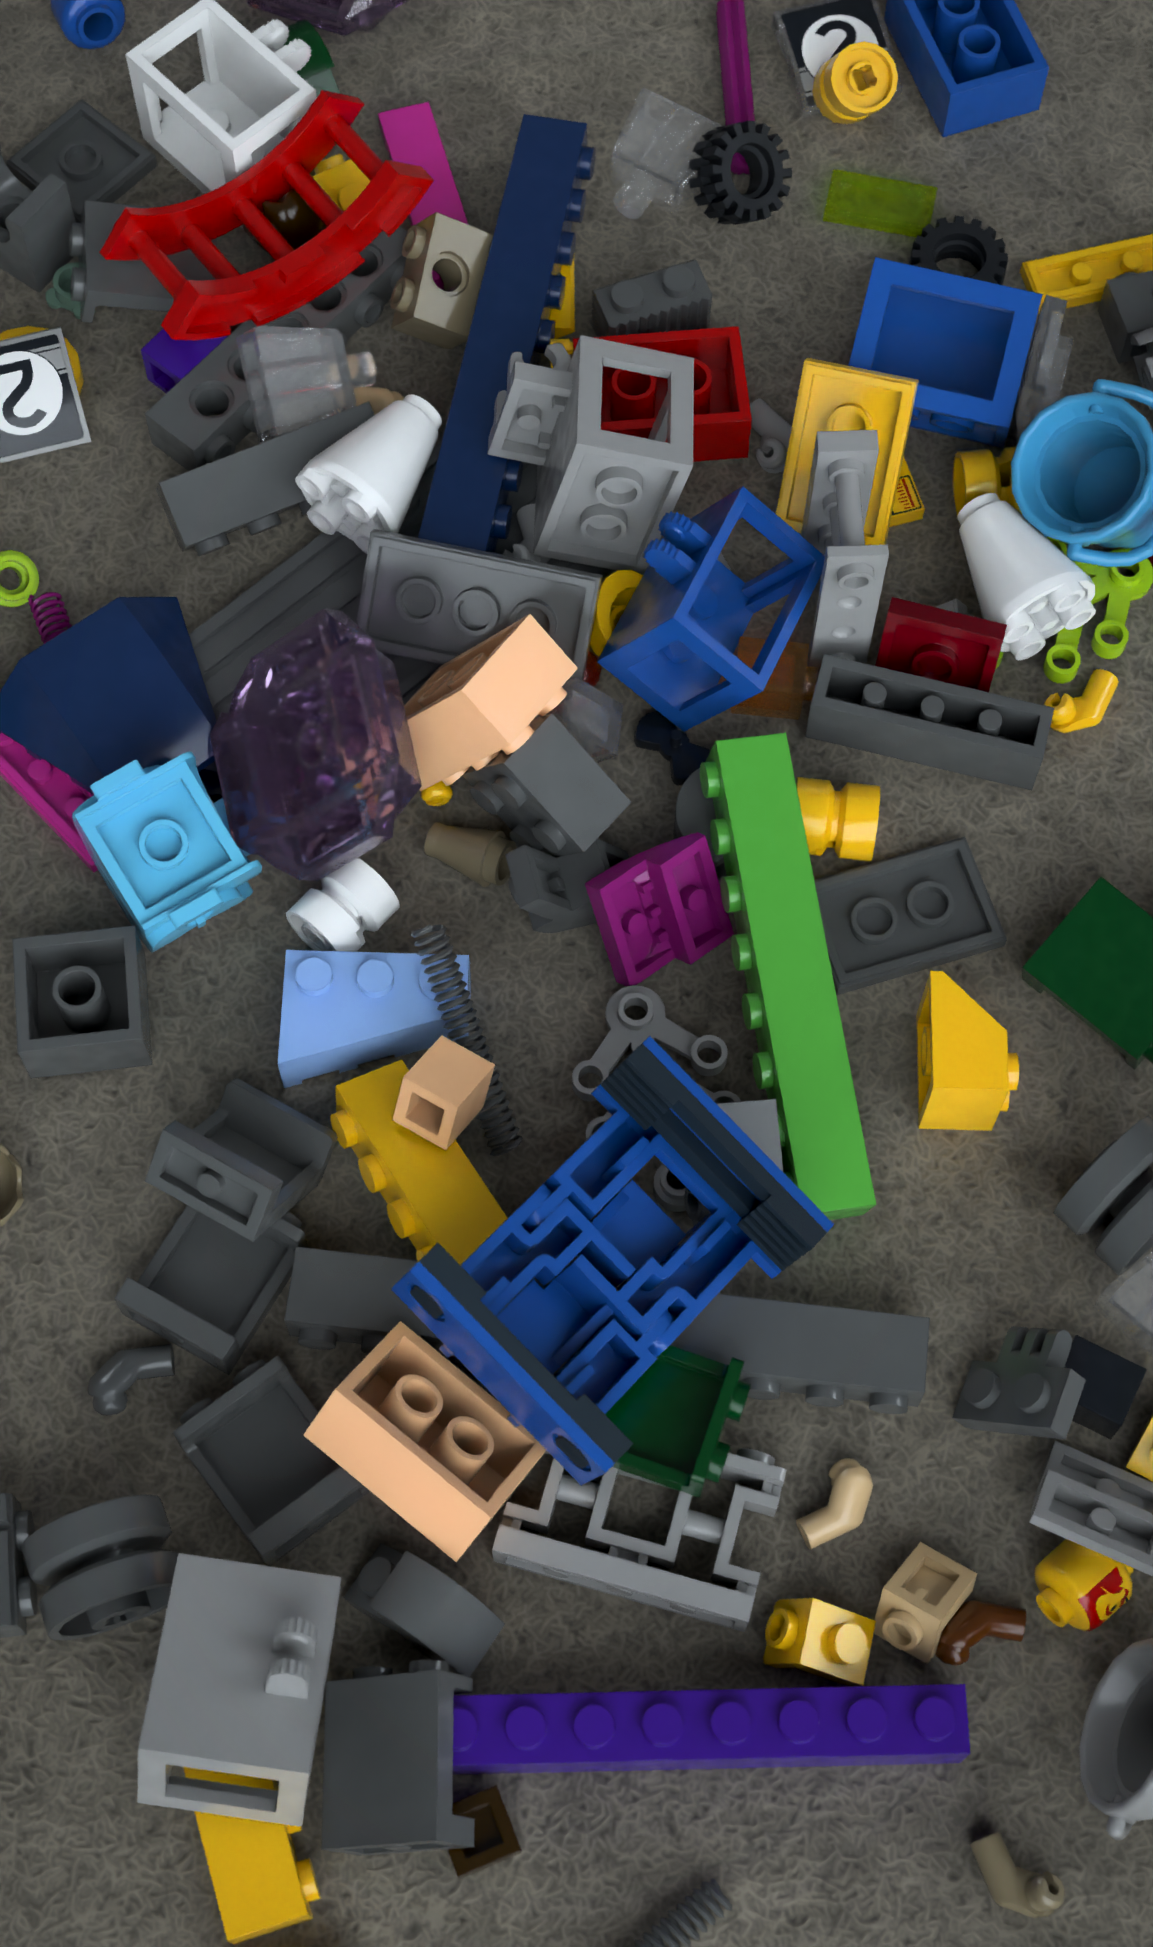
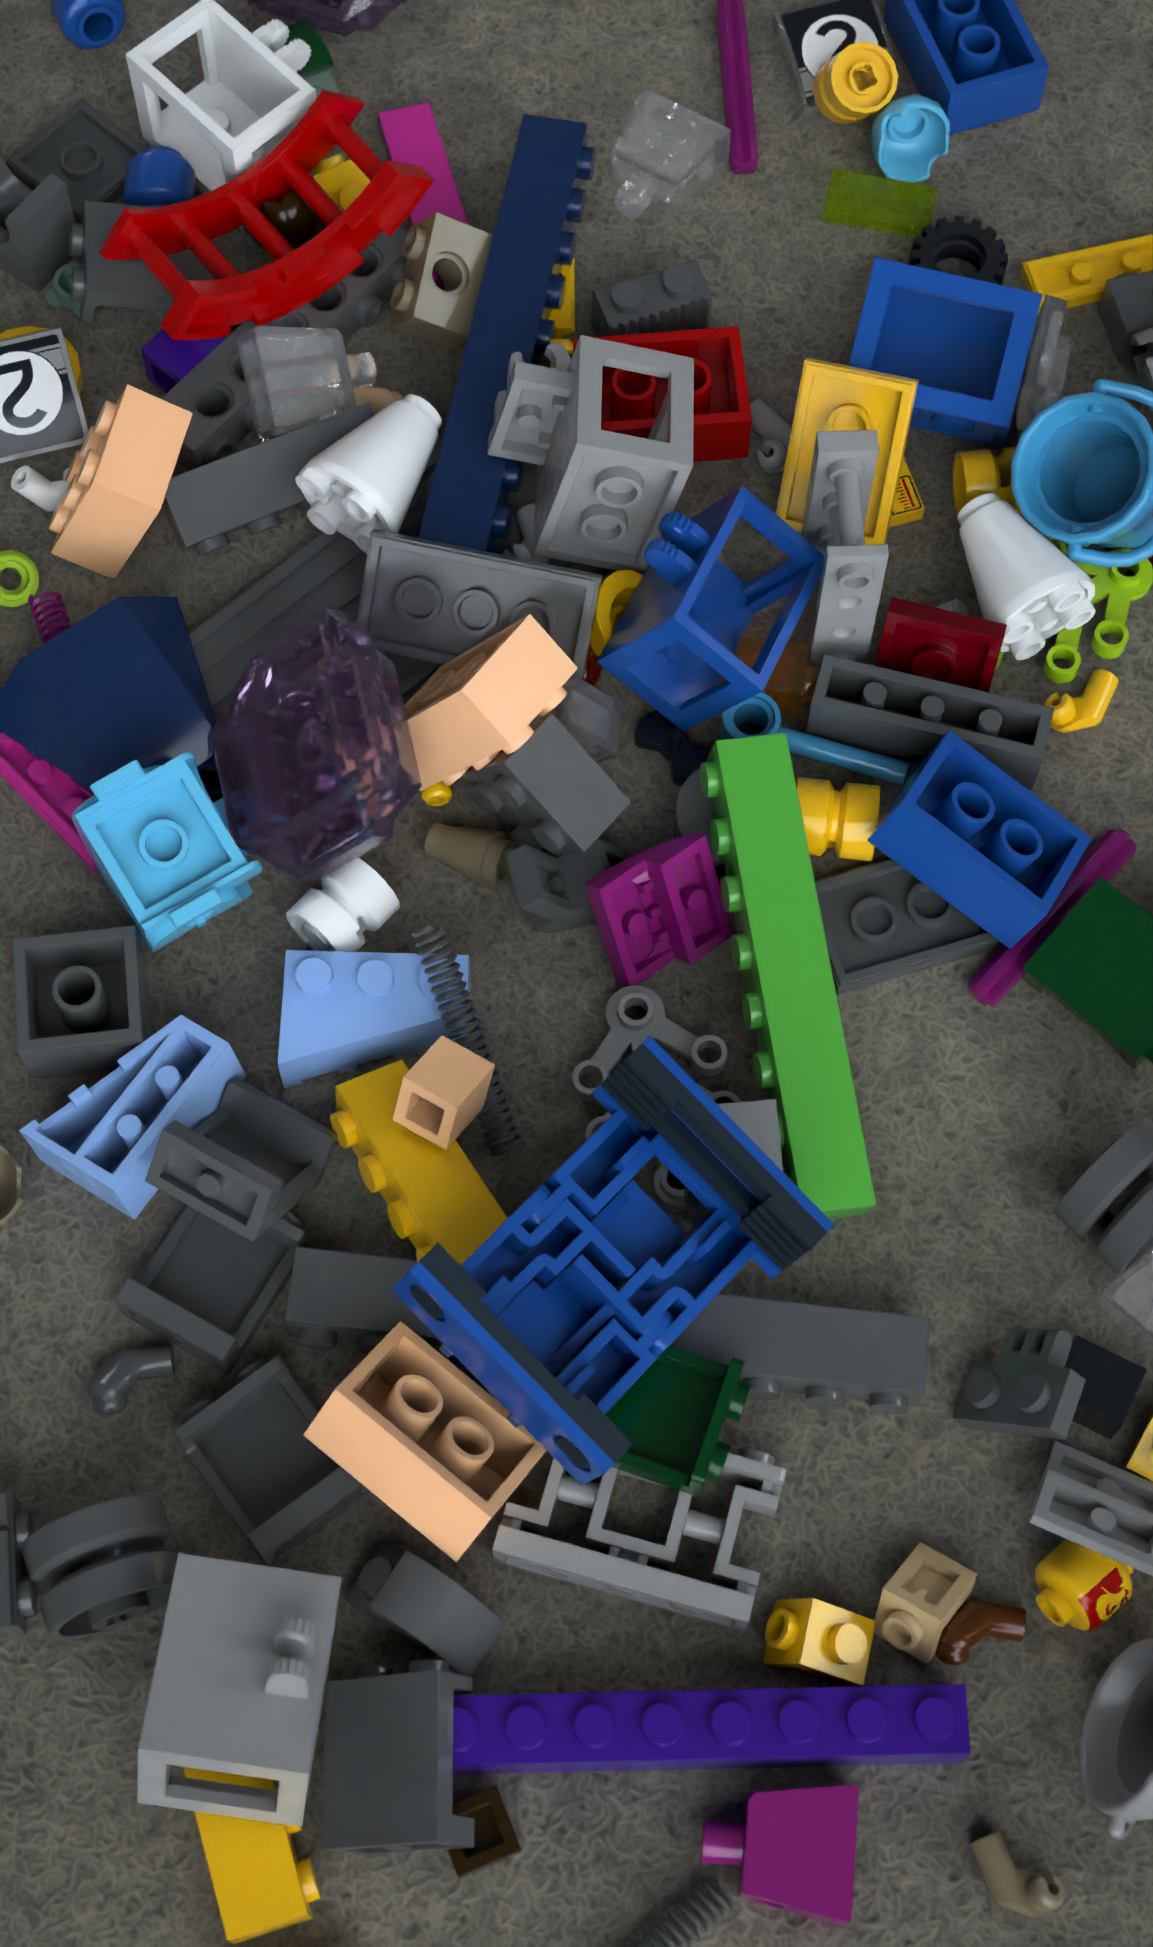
black tyre [688,121,792,225] -> none
tan arm [796,1458,873,1550] -> none
yellow slope [916,971,1019,1131] -> none
none -> white arm [11,465,69,512]
none -> light blue wedge [19,1015,246,1220]
none -> light nougat brick [48,384,193,578]
none -> blue head [123,146,195,207]
none -> magenta torso [701,1785,859,1926]
none -> dark azure piece [718,692,922,787]
none -> blue brick [867,730,1092,949]
none -> medium azure hair [870,94,950,184]
none -> magenta axle [968,829,1137,1006]

